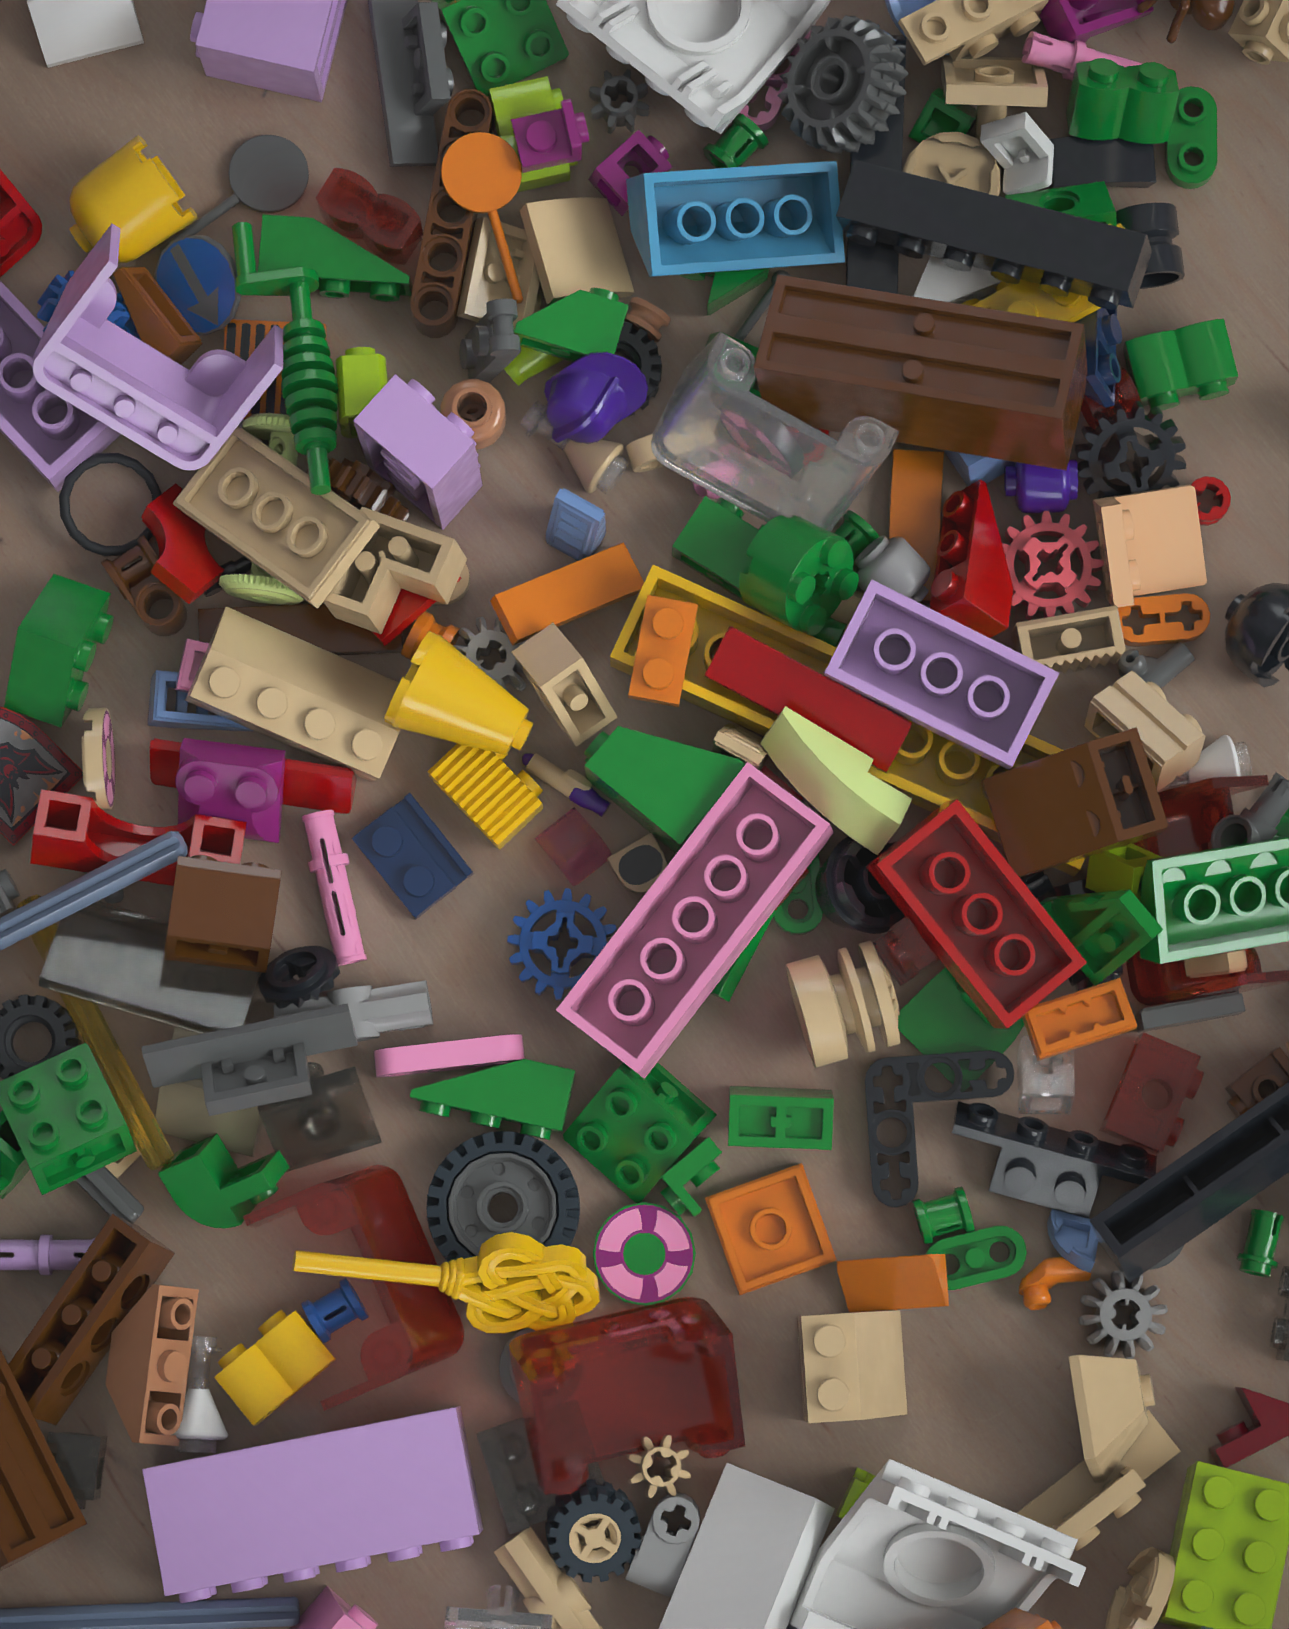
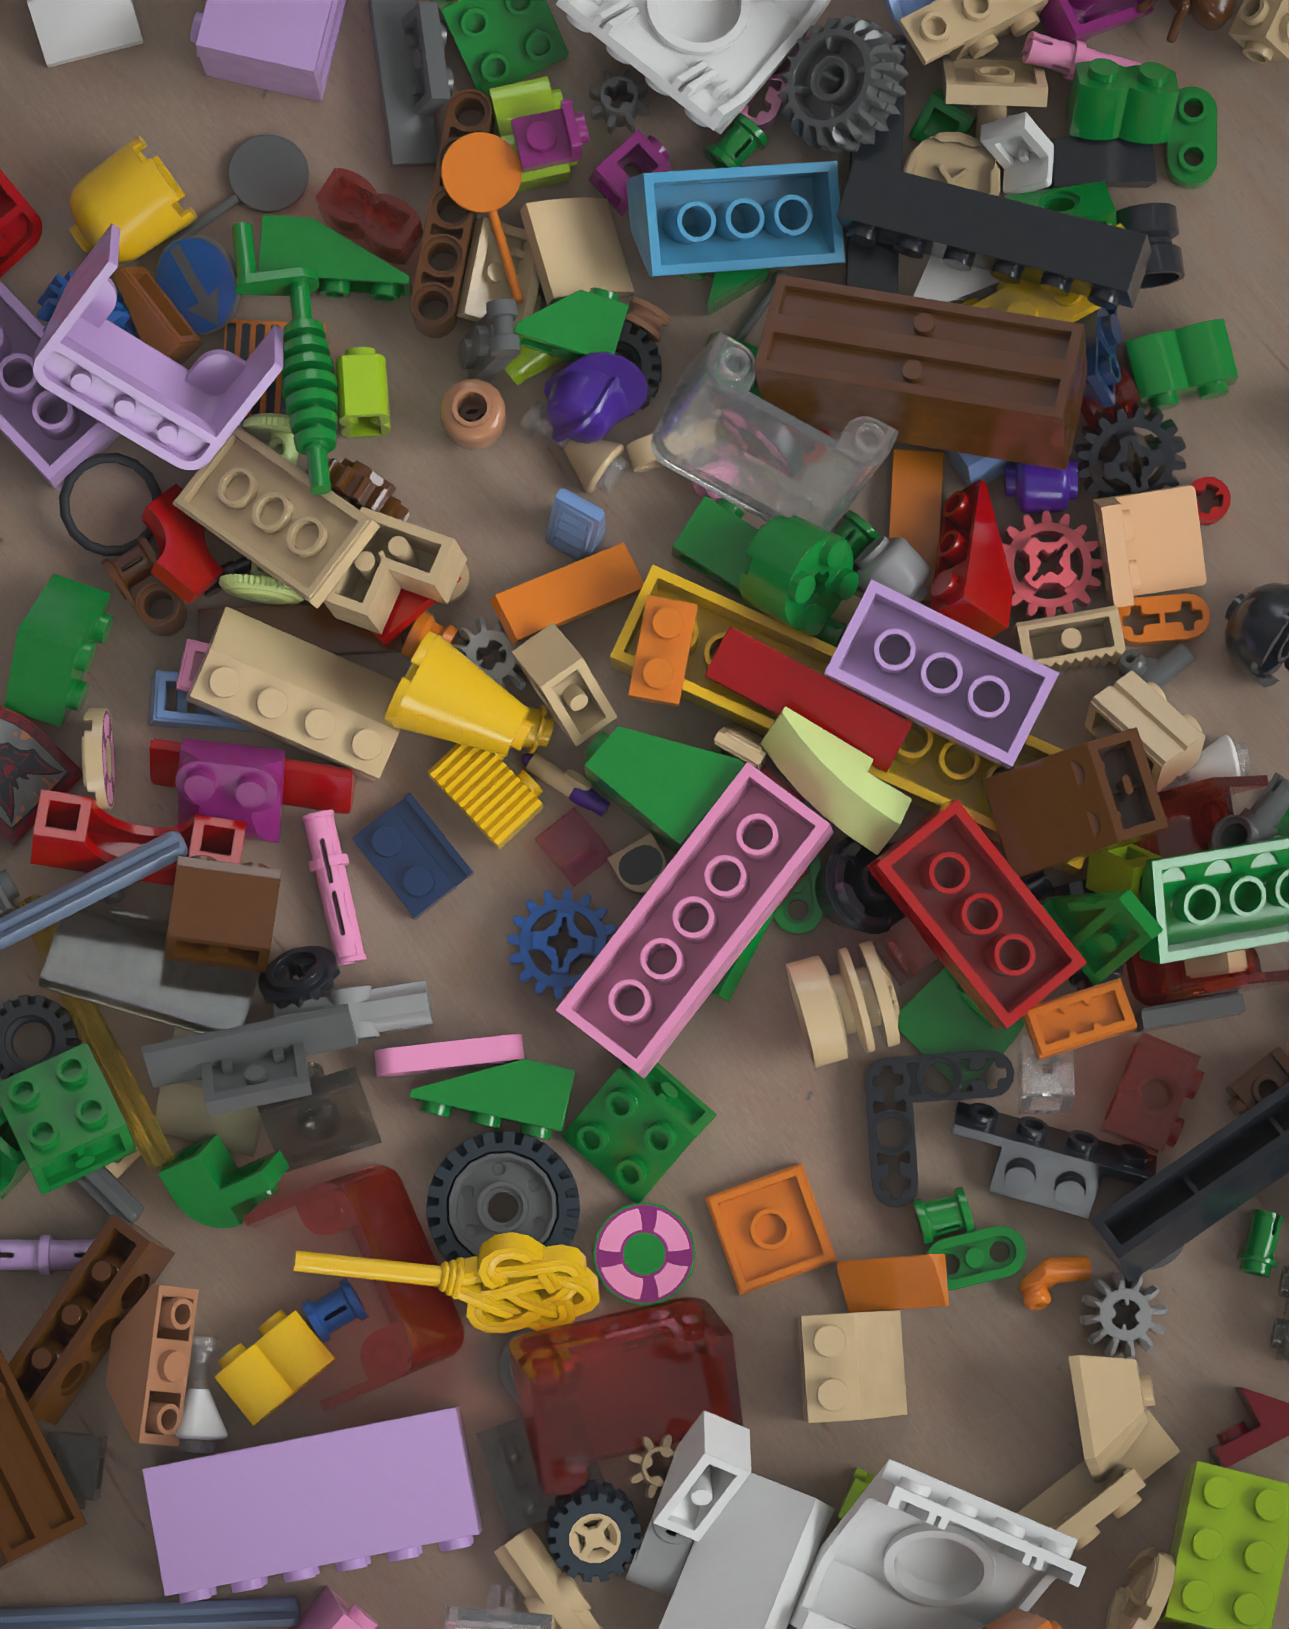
lavender brick [353,374,483,530] -> none
green bracket [660,1137,722,1218] -> none
green hinge [728,1086,834,1150] -> none
medium blue tile [1047,1209,1099,1273] -> none
none -> yellow plate [523,705,554,754]
none -> white slope [652,1410,751,1542]

